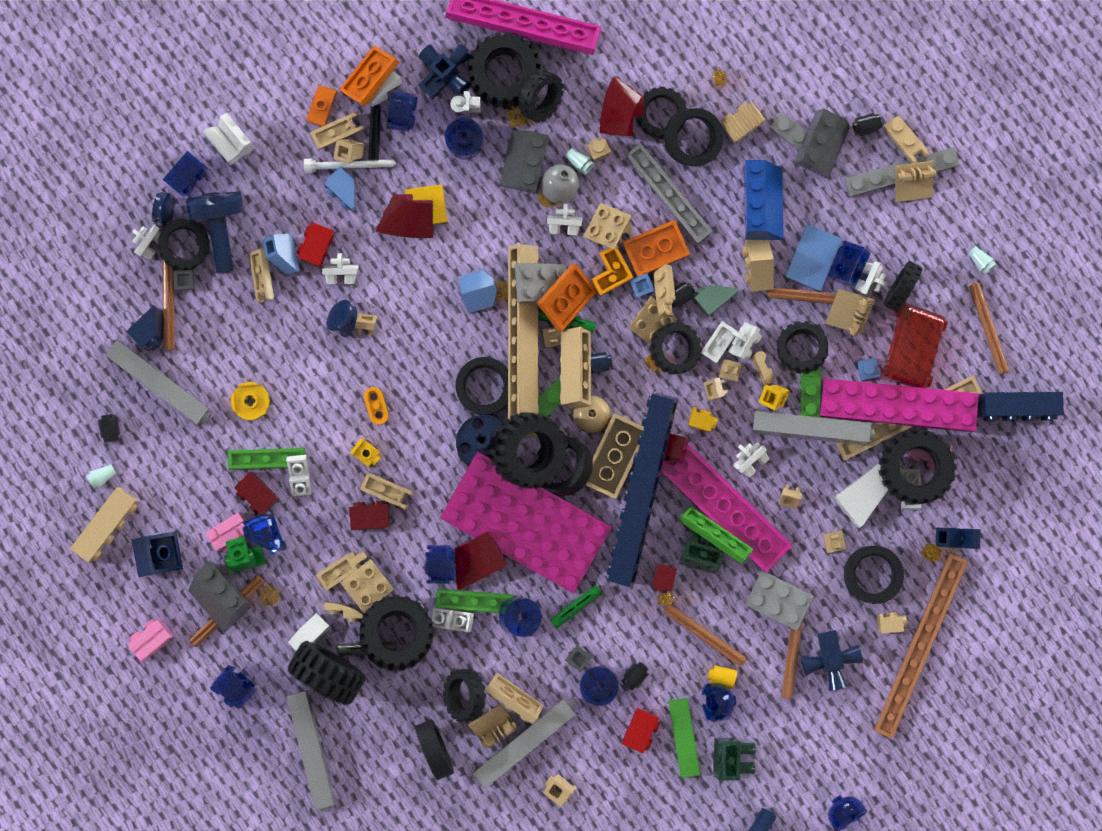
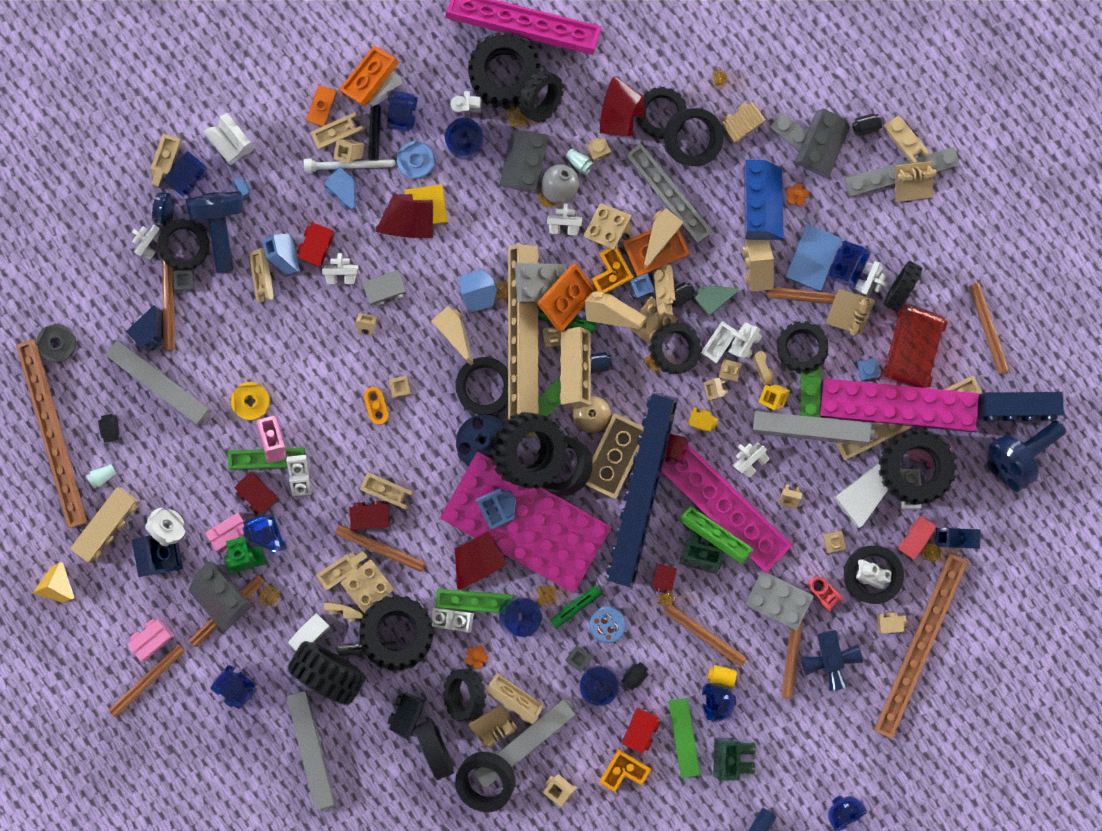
dark blue piece [326,300,357,337] -> none
yellow brick [350,438,381,467] -> none
dark blue brick [418,44,471,100] -> none
clear blue brick [425,545,455,584] -> none
light aqua cone [968,246,996,275] -> none
none -> nougat plate [16,339,88,528]
none -> yellow slope [33,562,74,603]
none -> dark grey plate [36,324,76,362]
none -> nougat axle [109,645,185,717]
none -> white plate [145,508,185,546]
none -> tan hinge [151,134,182,189]
none -> medium blue plate [233,177,250,200]
none -> bright pink brick [257,416,286,463]
none -> nougat axle [335,525,425,572]
none -> light grey brick [362,270,407,307]
none -> black slope [387,692,426,740]
none -> tan tile [388,376,412,398]
none -> light blue tile [397,141,435,179]
none -> tan slope [431,306,474,366]
none -> black tyre [455,752,516,812]
none -> orange plant [465,645,489,669]
none -> medium blue slope [476,488,516,530]
none -> clear yellow plate [536,585,556,605]
none -> tan slope [585,291,647,329]
none -> medium blue head [589,607,625,643]
none -> light orange brick [599,749,652,792]
none -> tan slope [643,208,683,269]
none -> orange plant [786,183,809,206]
none -> coral piece [808,576,844,613]
none -> white hips [856,559,891,590]
none -> coral slope [898,515,936,559]
none -> dark blue piece [987,420,1066,492]

